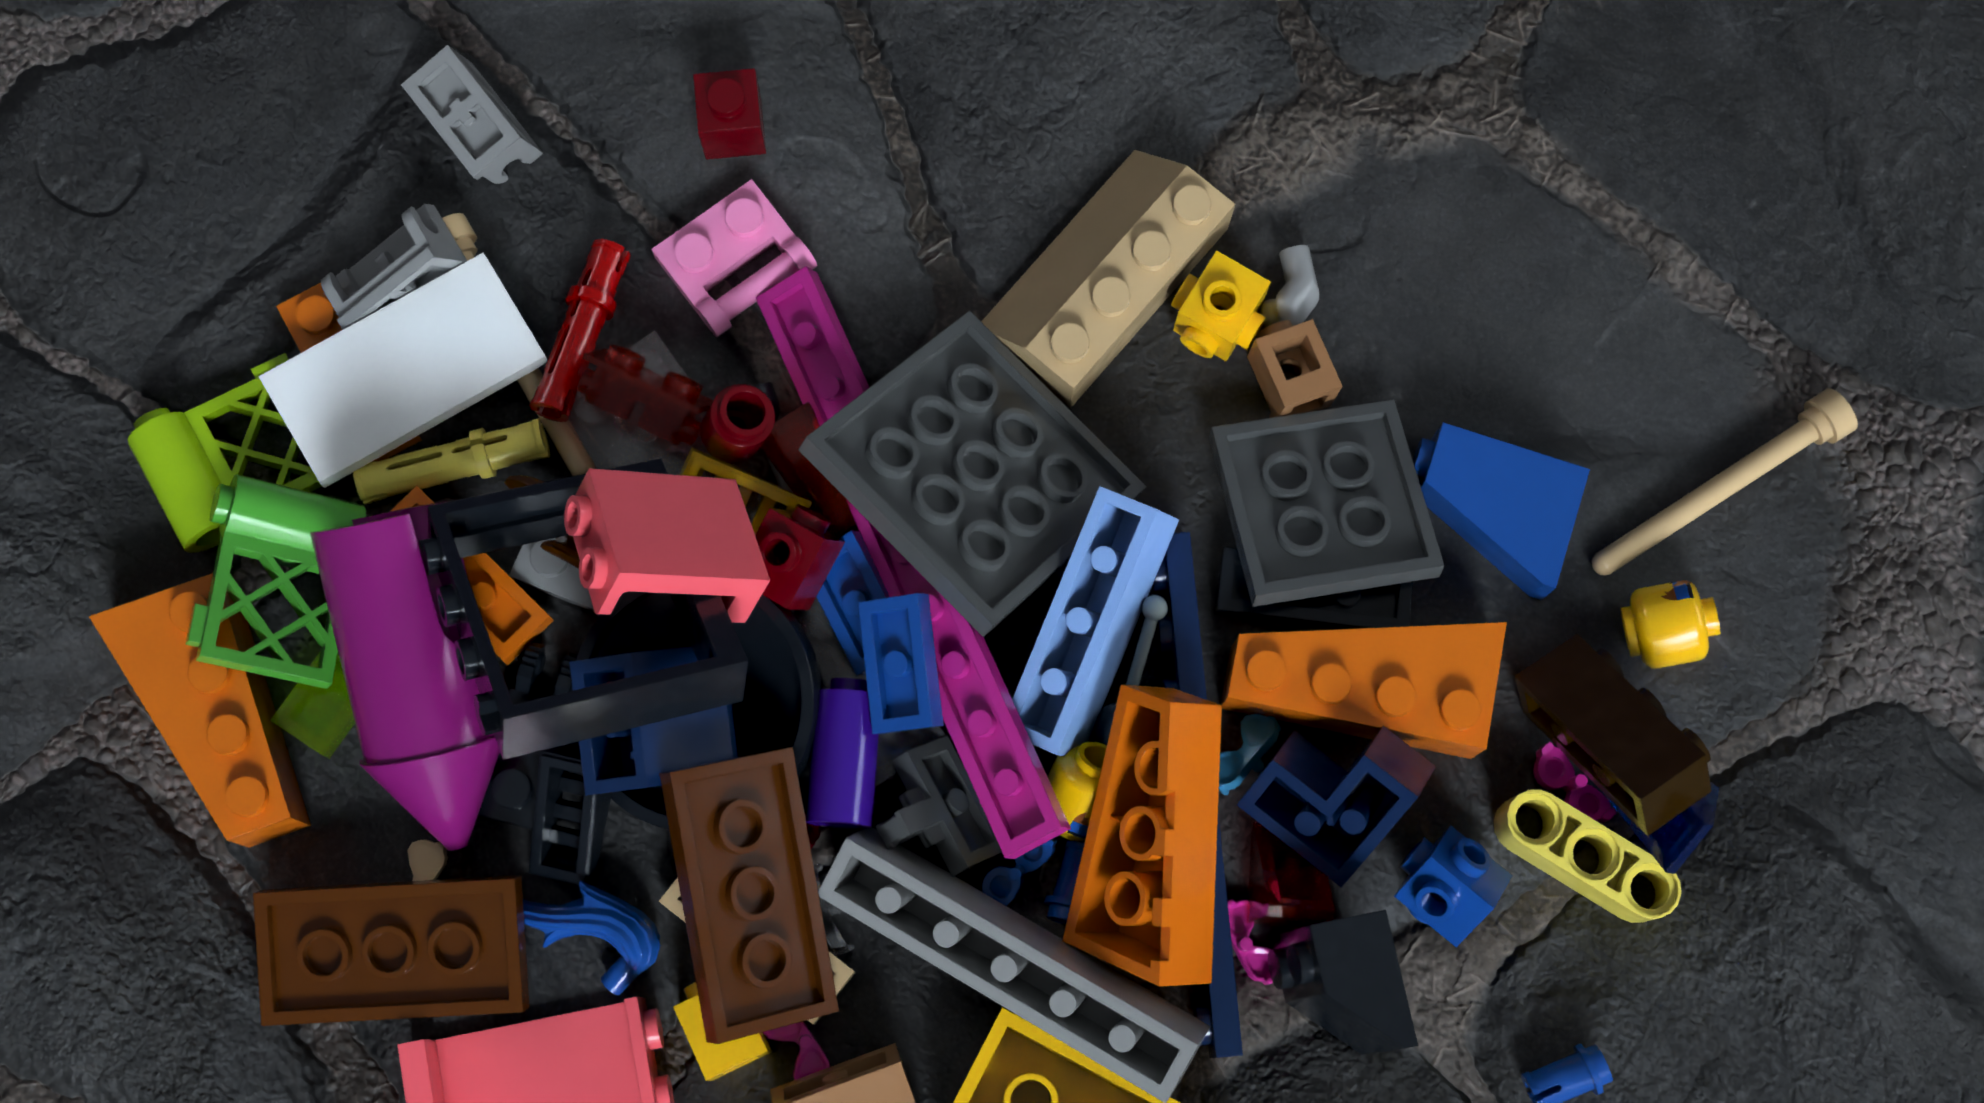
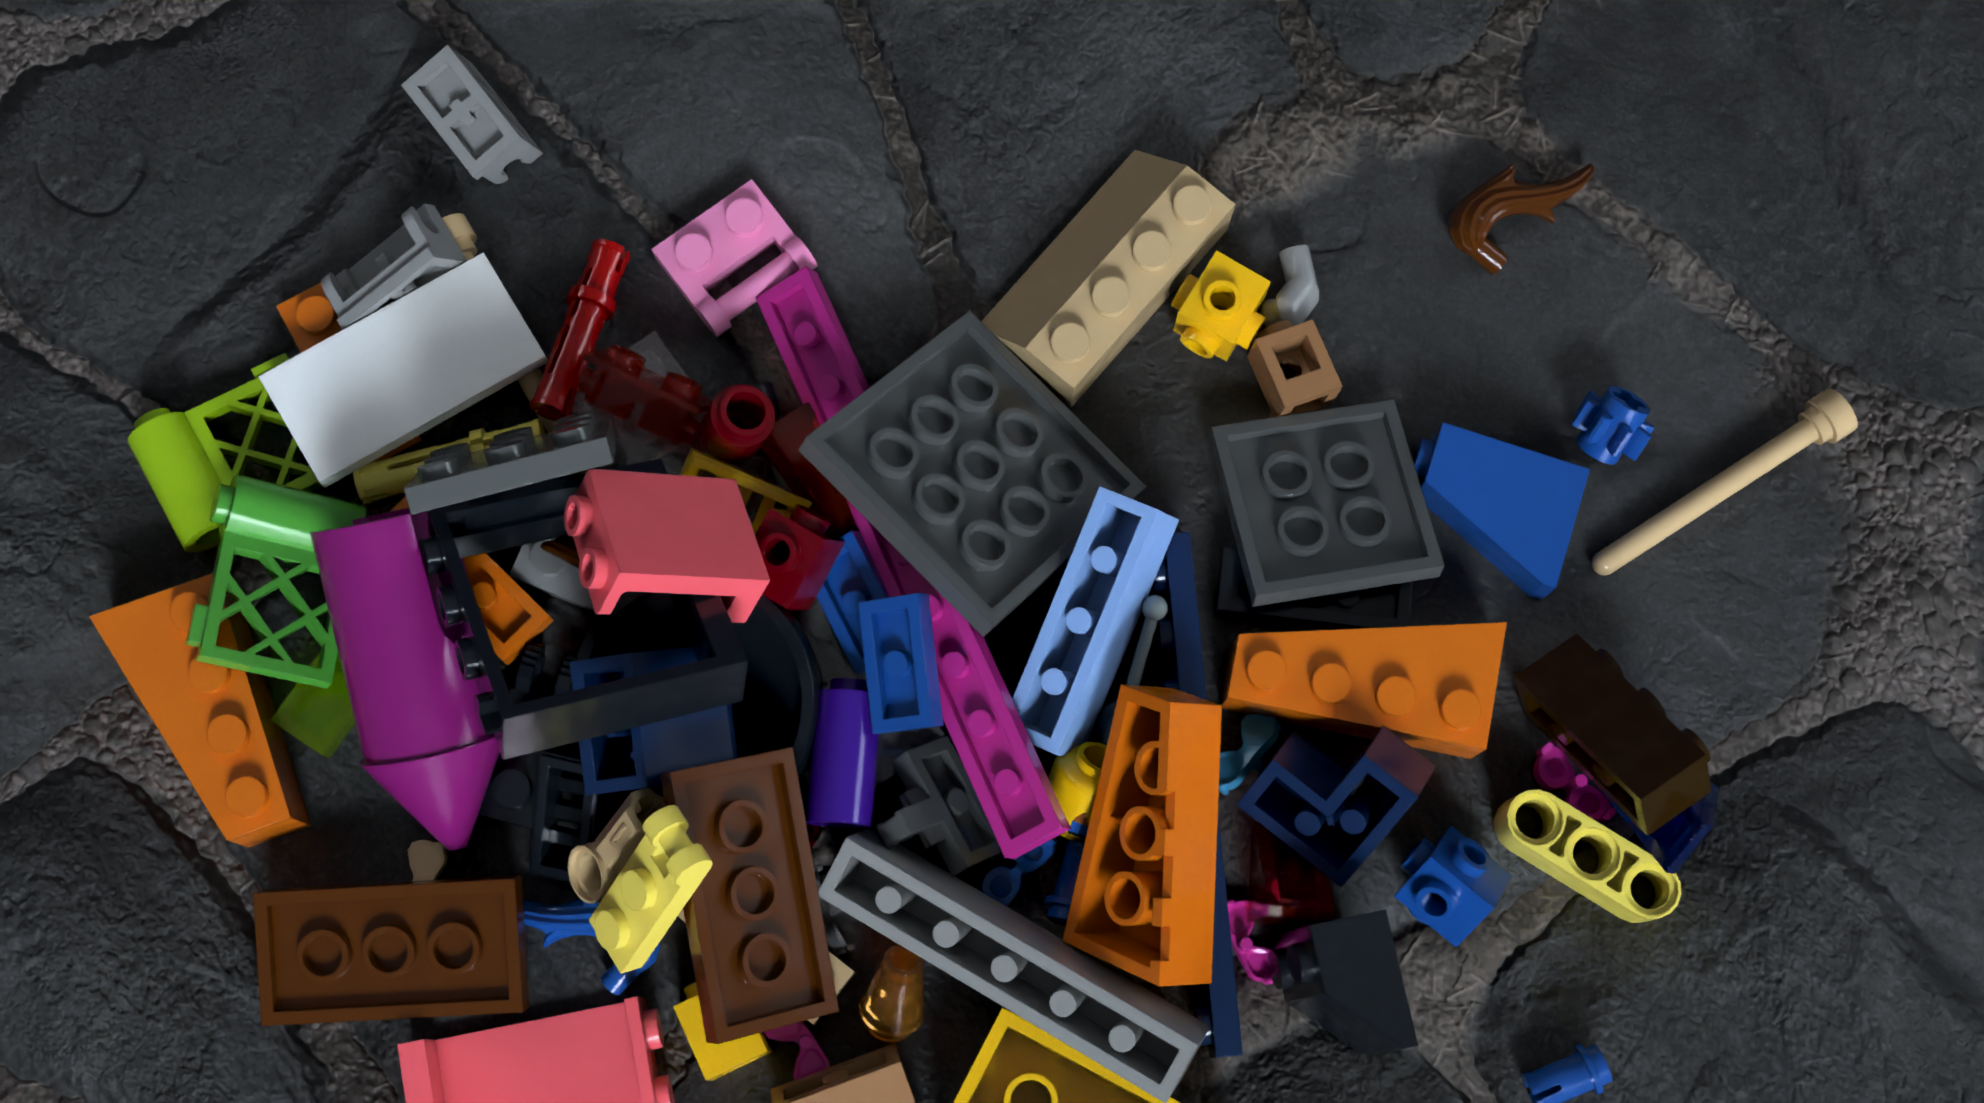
dark red brick [693,68,766,160] -> none
yellow head [1620,580,1721,669] -> none
none -> dark grey plate [404,410,617,515]
none -> tan piece [568,788,665,904]
none -> light yellow plate [589,805,713,974]
none -> clear orange cone [859,945,924,1042]
none -> reddish brown piece [1447,163,1594,275]
none -> blue gear [1571,386,1654,465]

